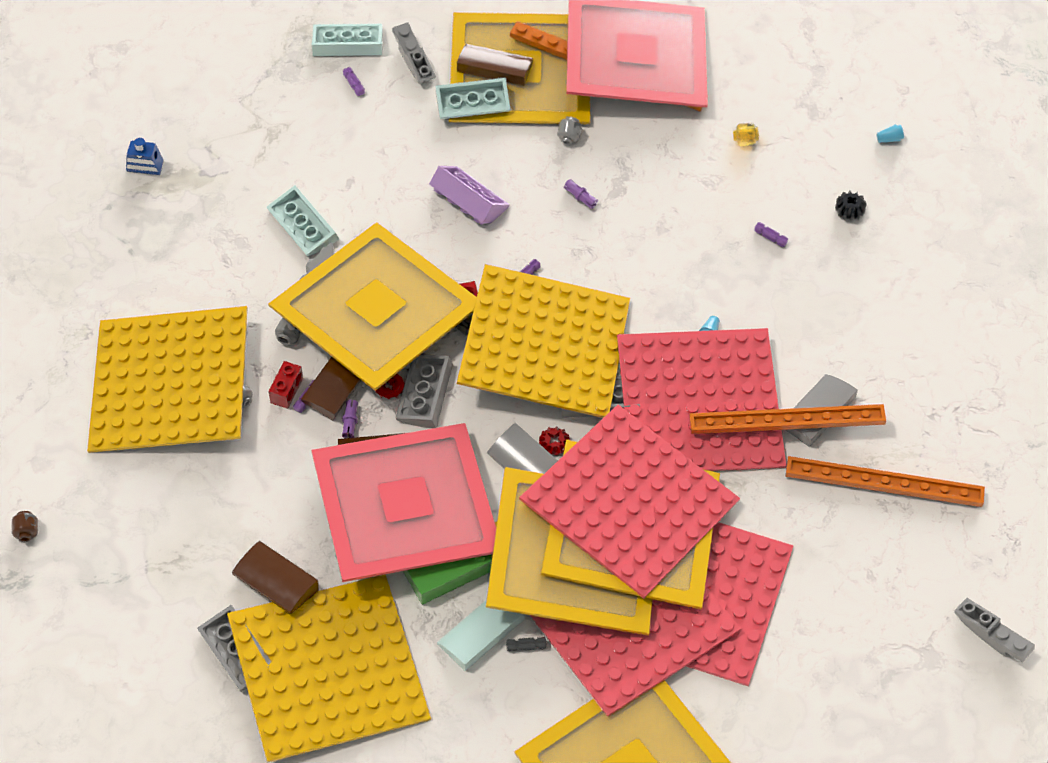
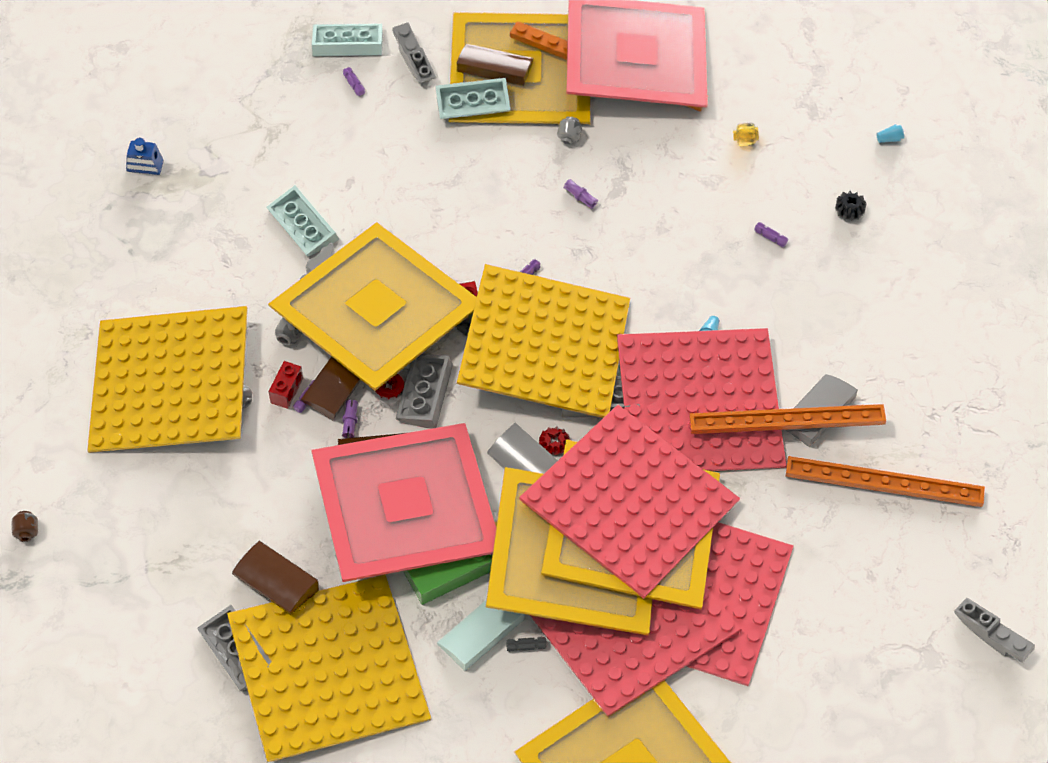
lavender slope [429,166,510,224] -> none

